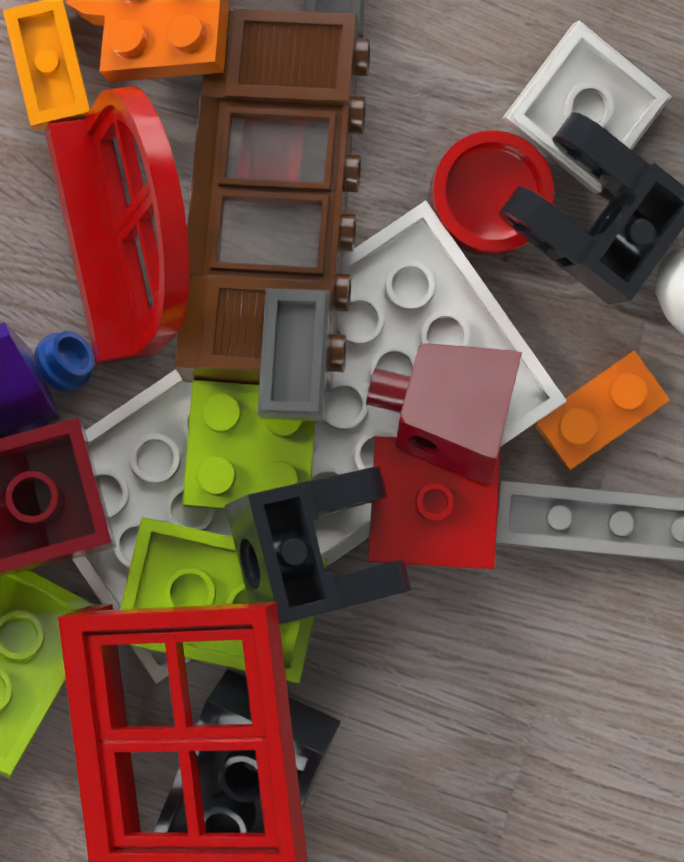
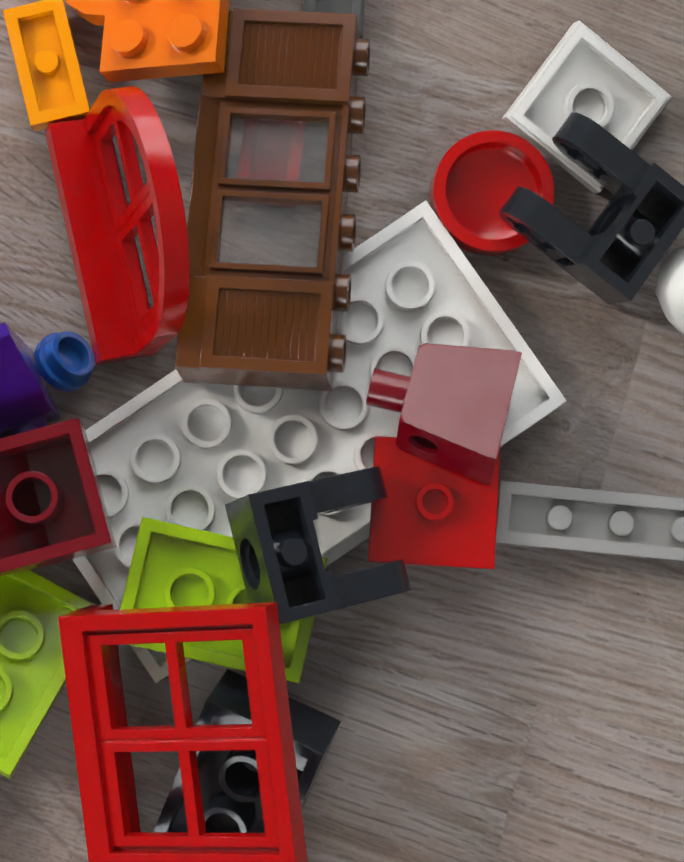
lime plate [182,380,315,510] -> none
dark grey tile [257,288,332,421] -> none
orange plate [534,350,670,472] -> none

